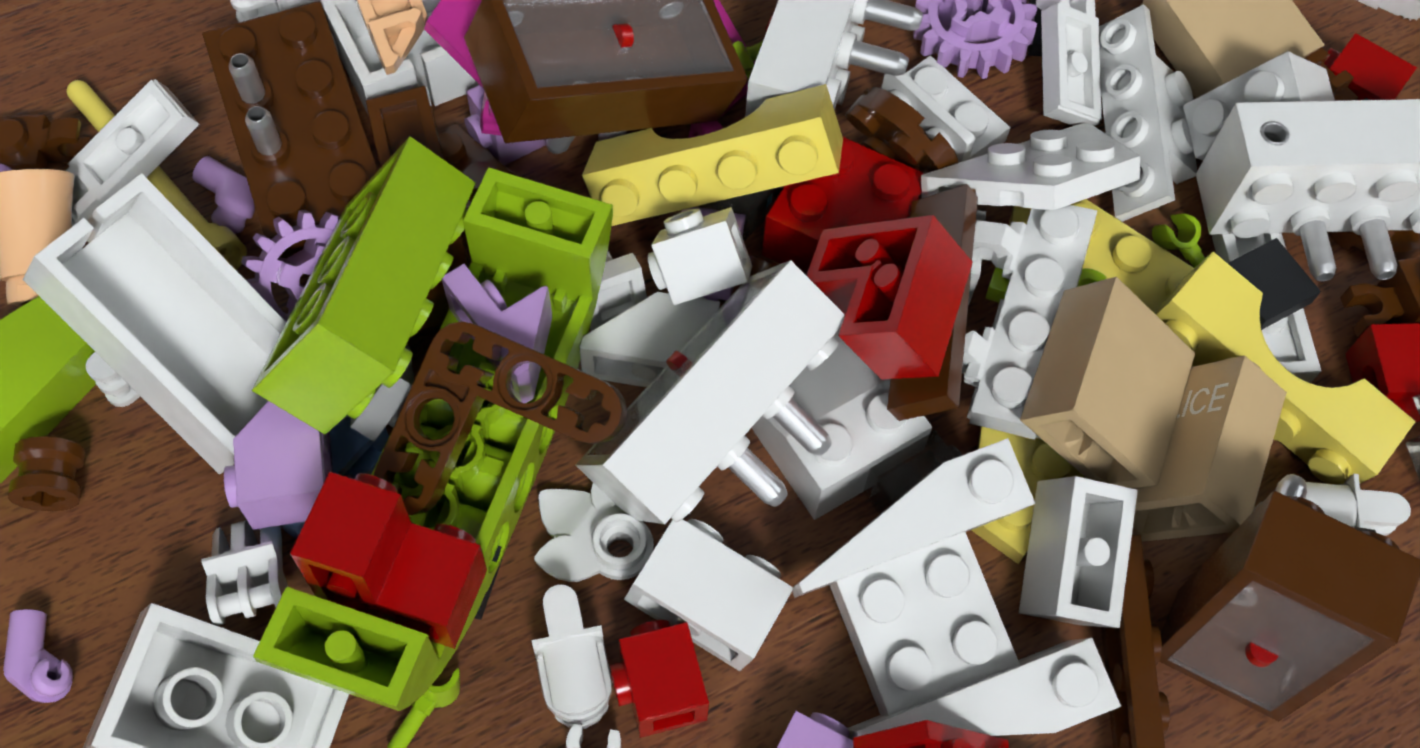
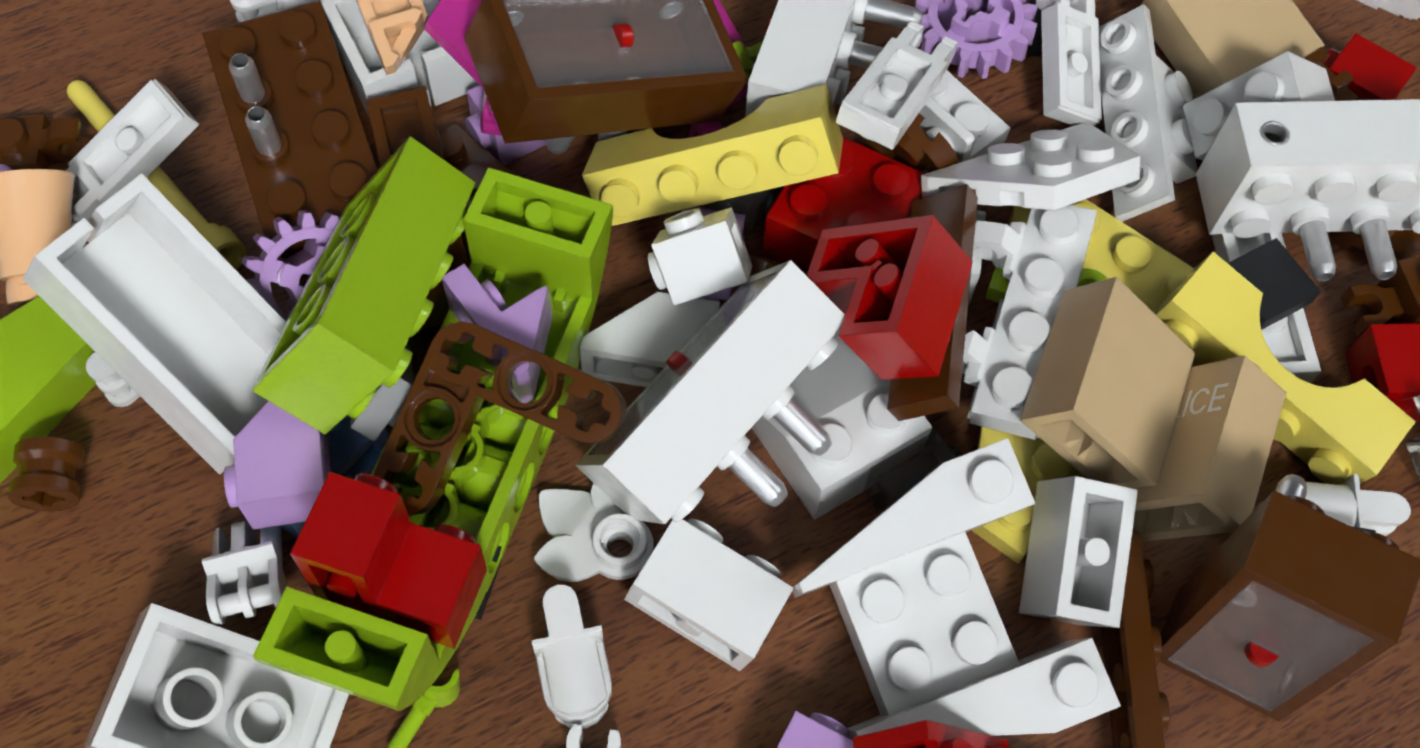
lavender arm [3,609,73,703] -> none
lavender arm [193,156,255,234] -> none
white tile [590,251,647,331] -> none
red brick [609,620,709,738] -> none
lime hand [1152,214,1205,268] -> none
none -> white hinge [835,21,958,150]

